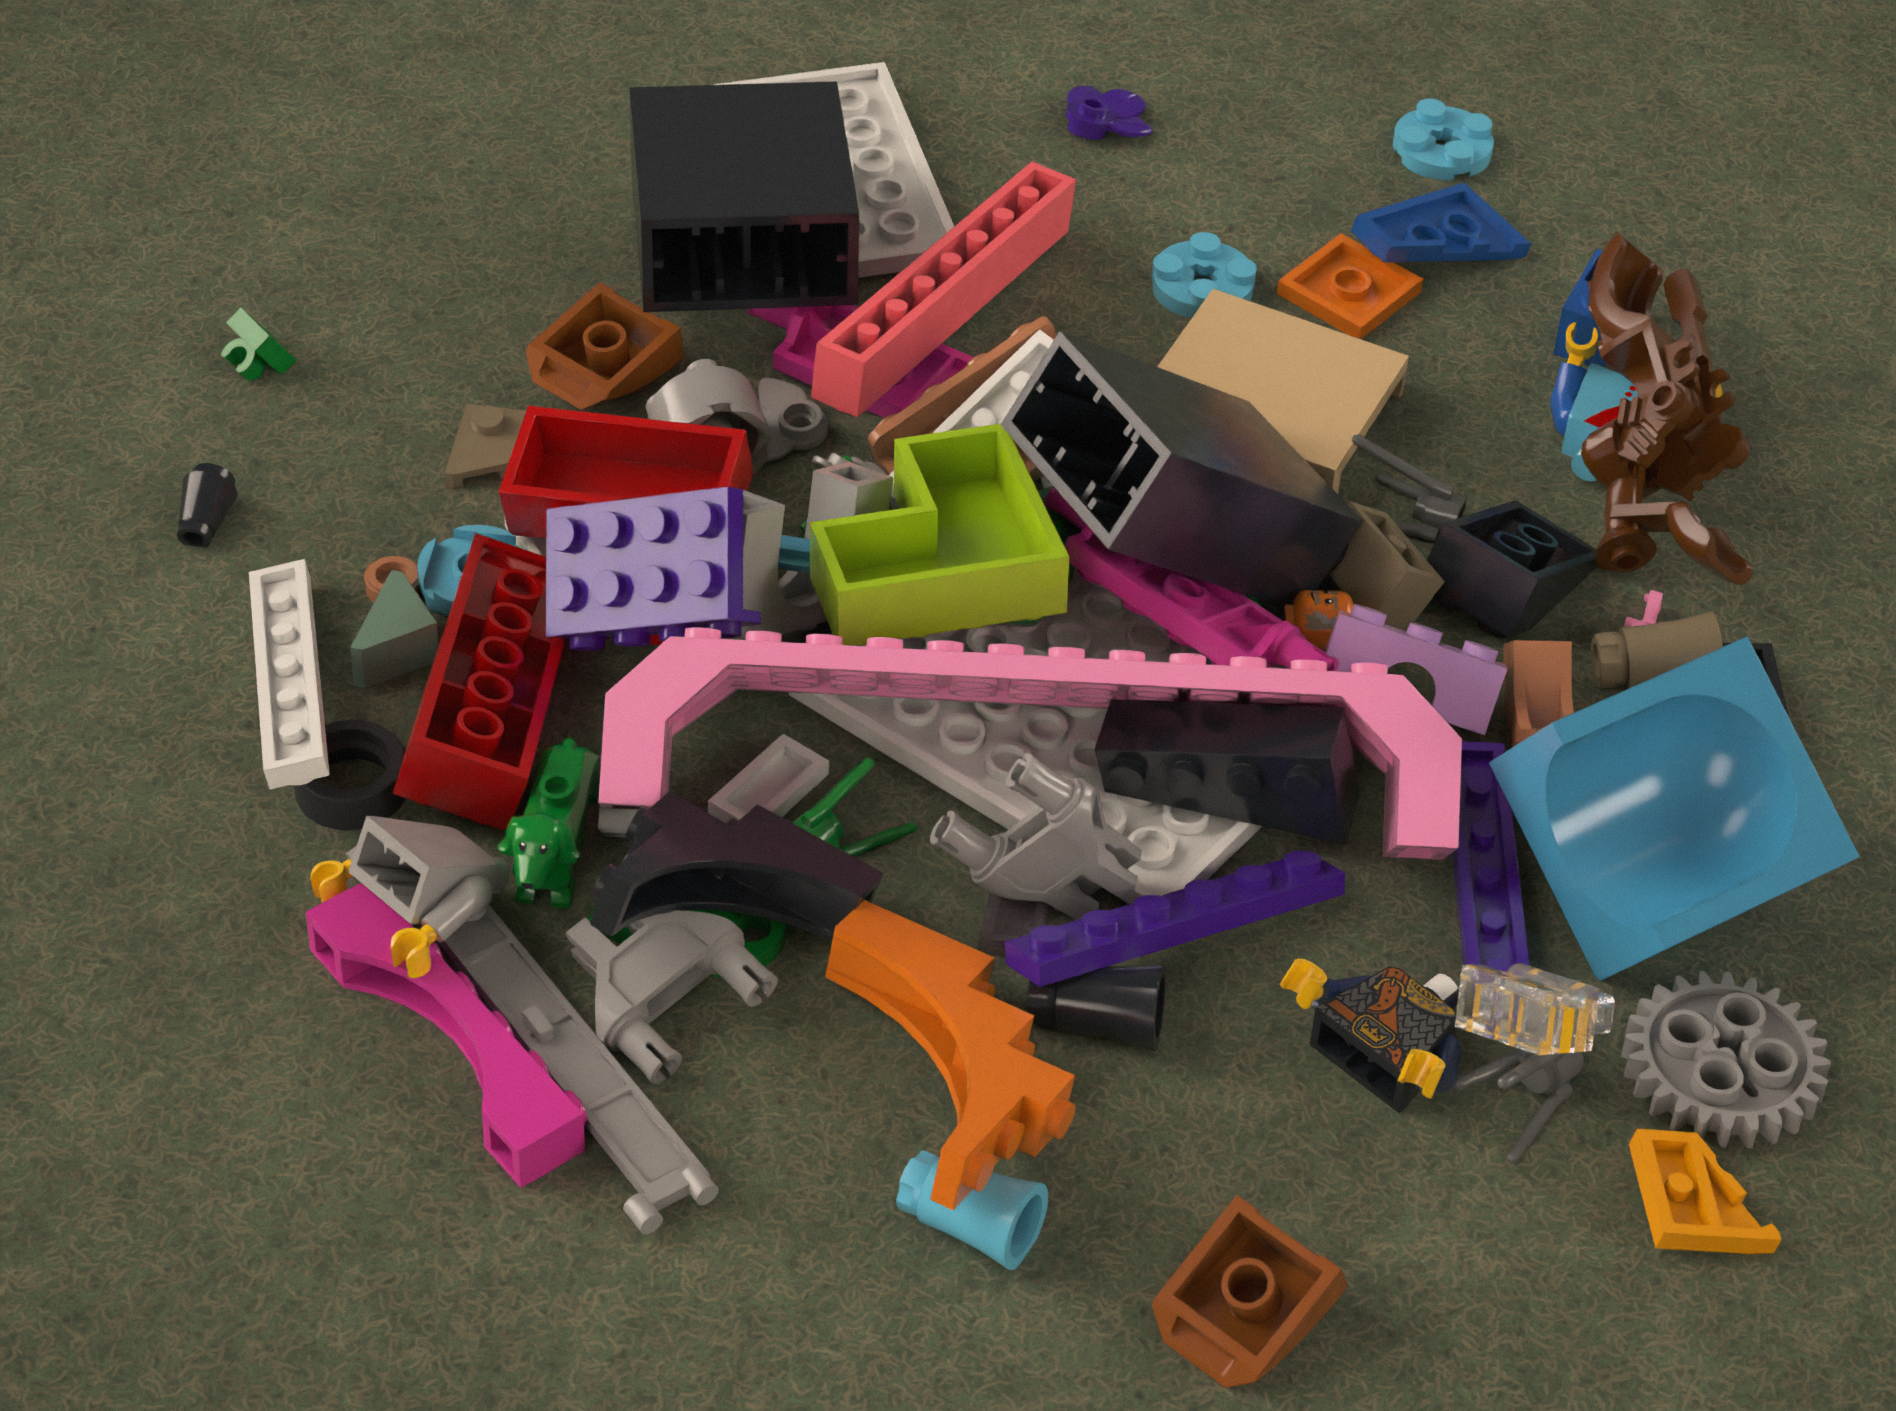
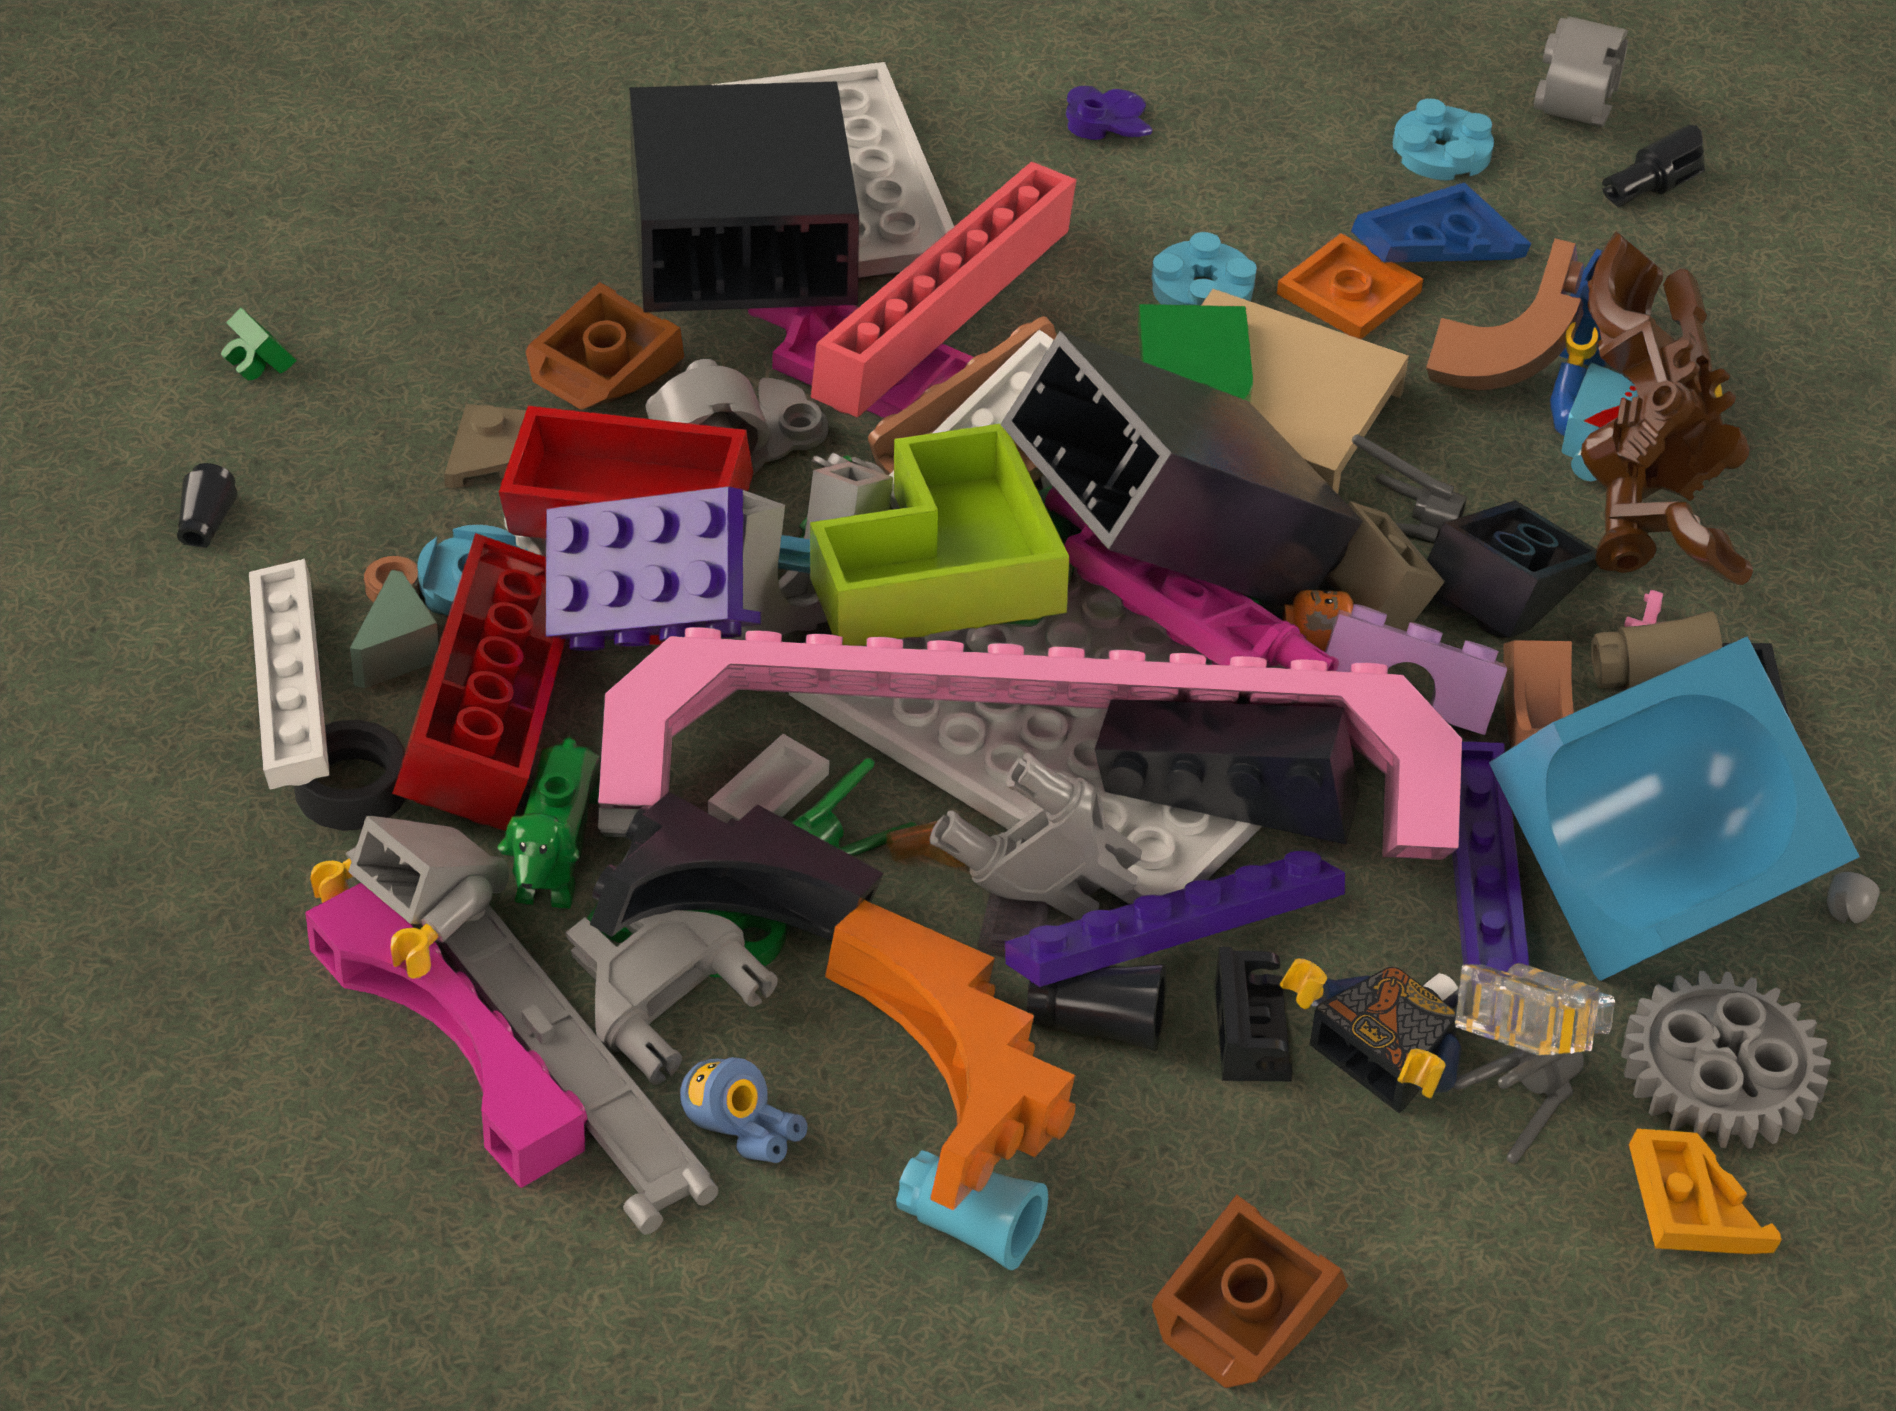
none -> medium blue piece [680,1057,807,1163]
none -> clear orange arm [886,821,965,867]
none -> green tile [1138,304,1253,402]
none -> black hinge [1214,947,1292,1082]
none -> nougat arch [1426,238,1584,390]
none -> light grey brick [1534,16,1628,127]
none -> black arm [1602,125,1705,207]
none -> light grey hinge [1827,872,1880,924]

